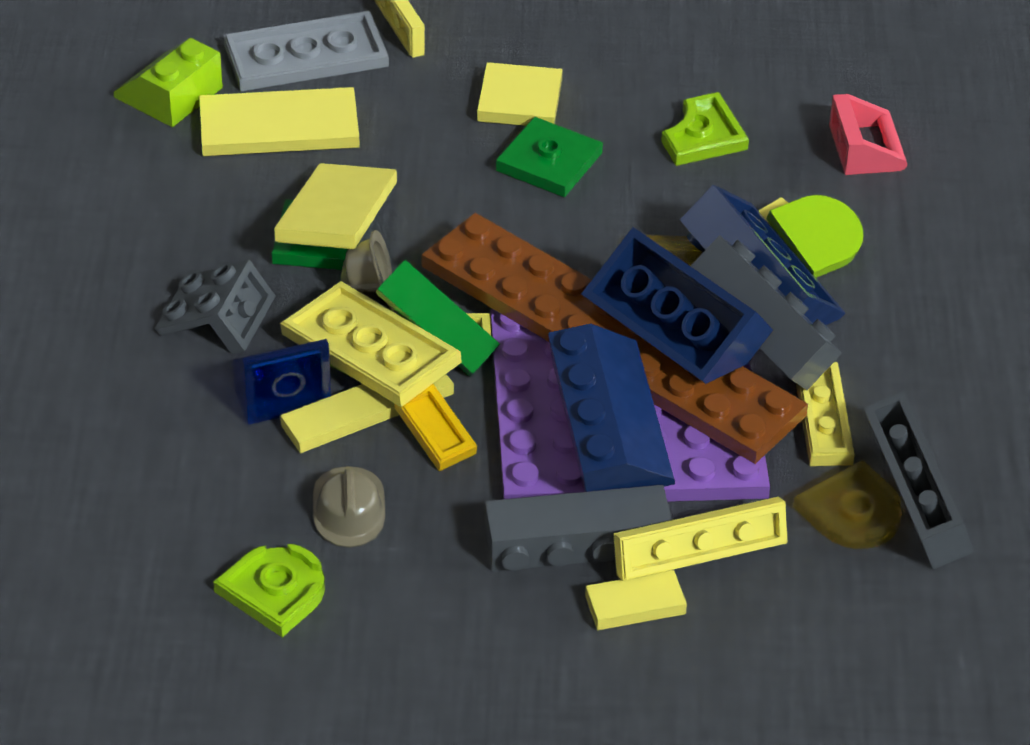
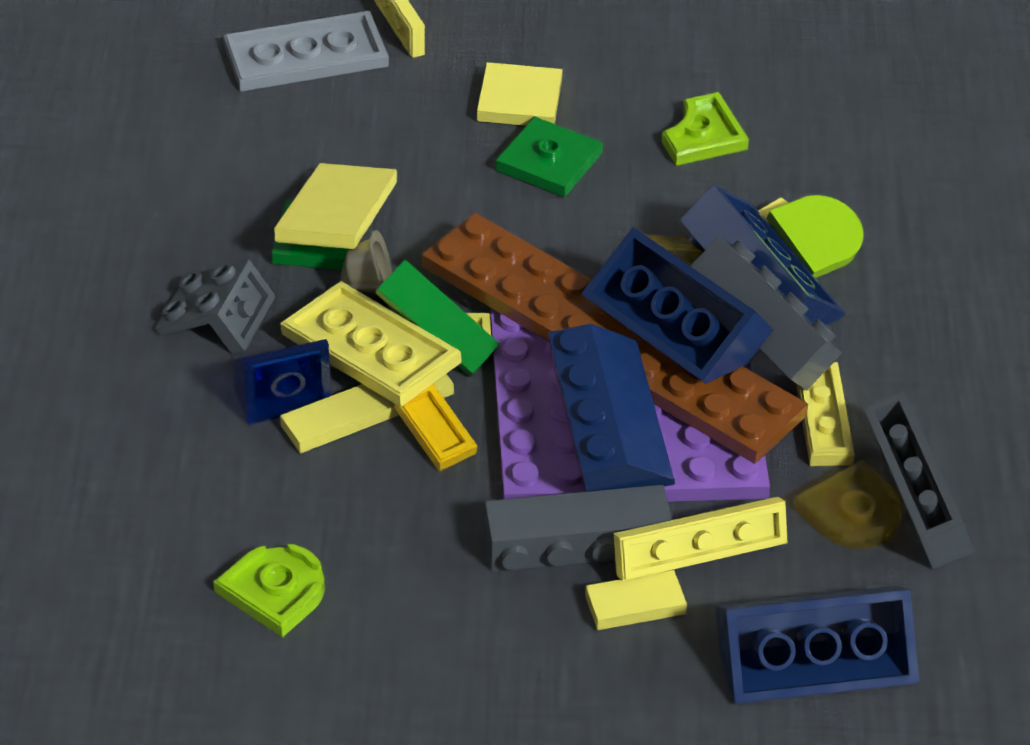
lime slope [114,38,223,128] -> none
light yellow tile [200,87,360,156] -> none
dark tan piece [313,466,385,548] -> none
coral tile [829,94,907,175] -> none
none -> dark blue slope [715,585,919,704]

